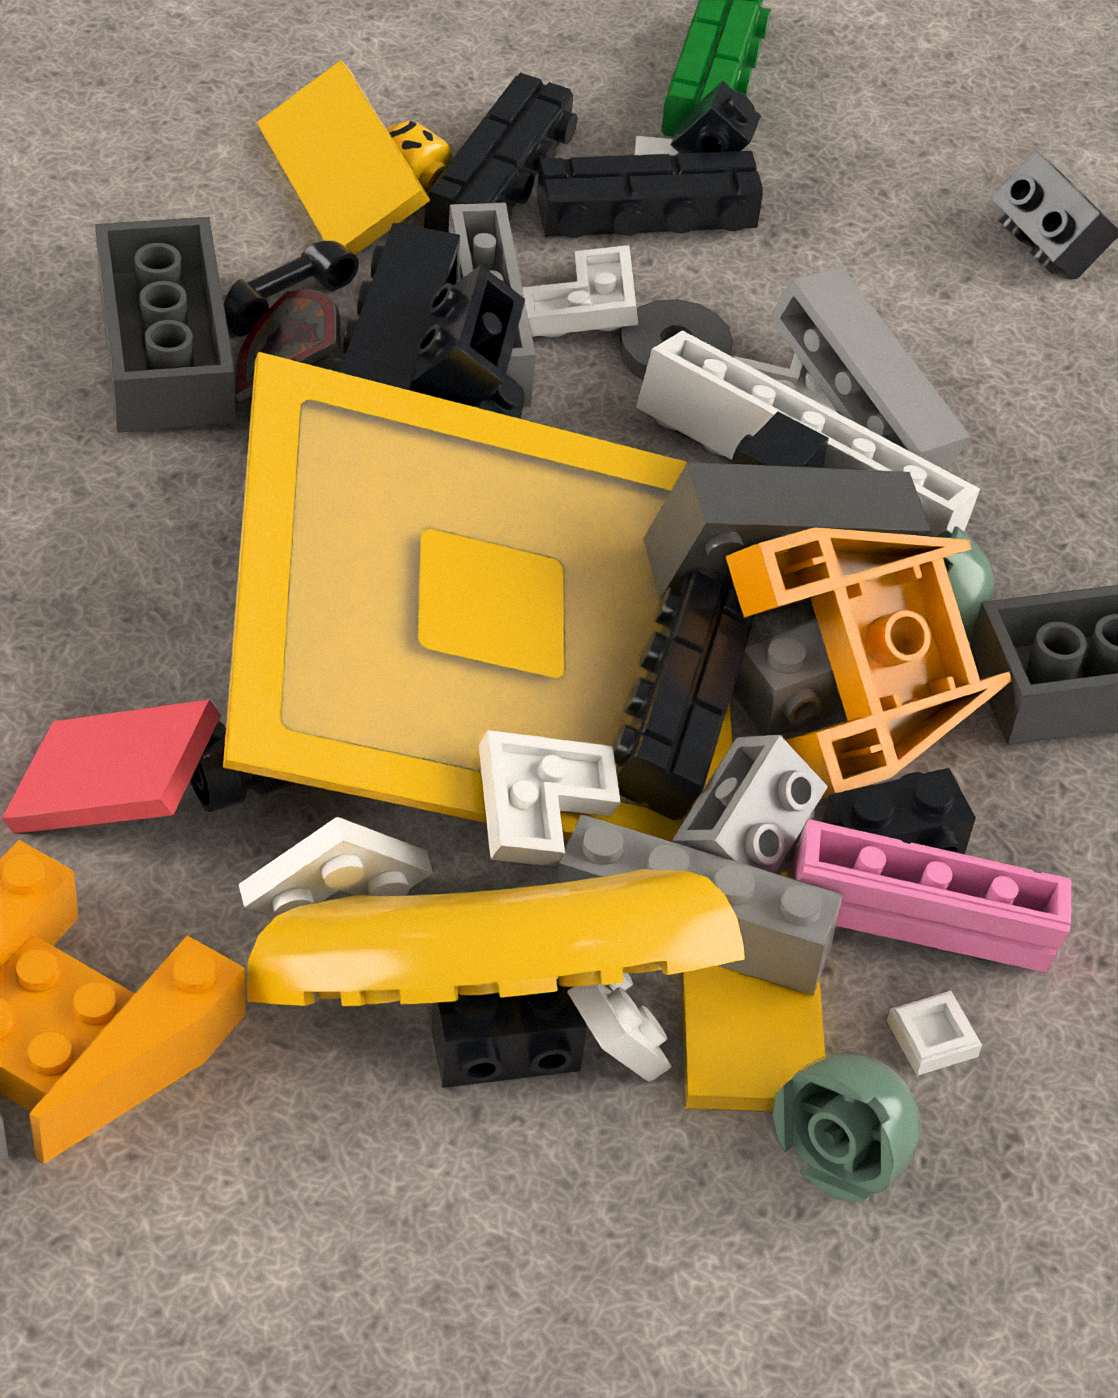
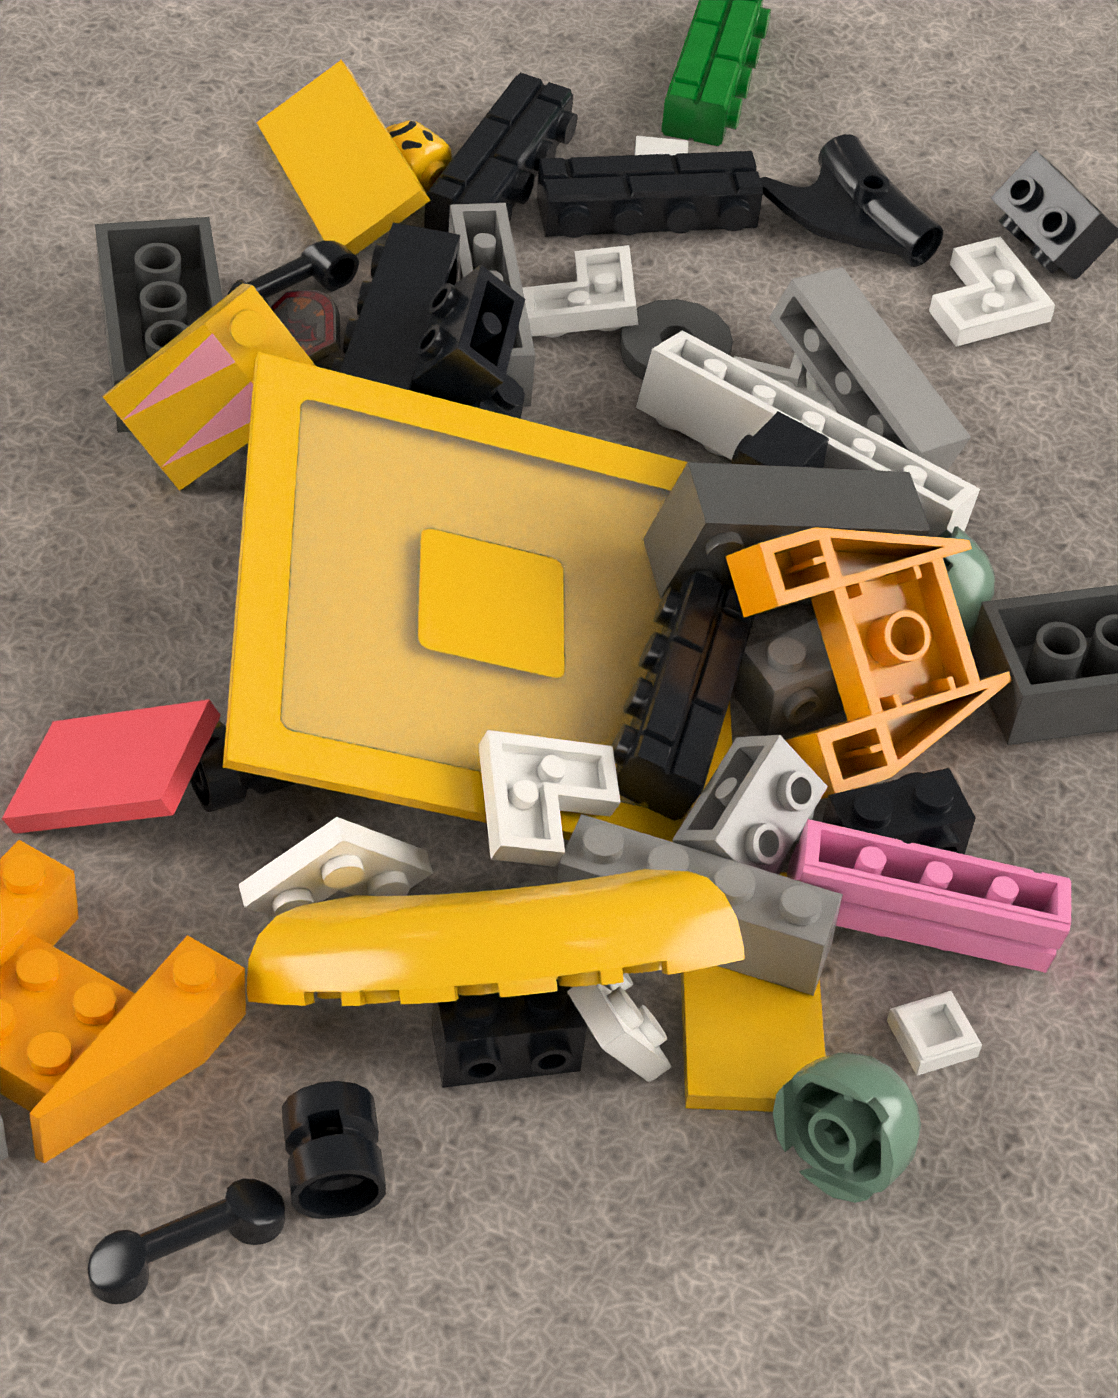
black brick [670,81,761,153] -> none
none -> black bar [88,1178,285,1304]
none -> yellow slope [102,283,317,491]
none -> black wheel [282,1081,386,1219]
none -> black pin [760,134,944,267]
none -> white plate [929,237,1055,347]

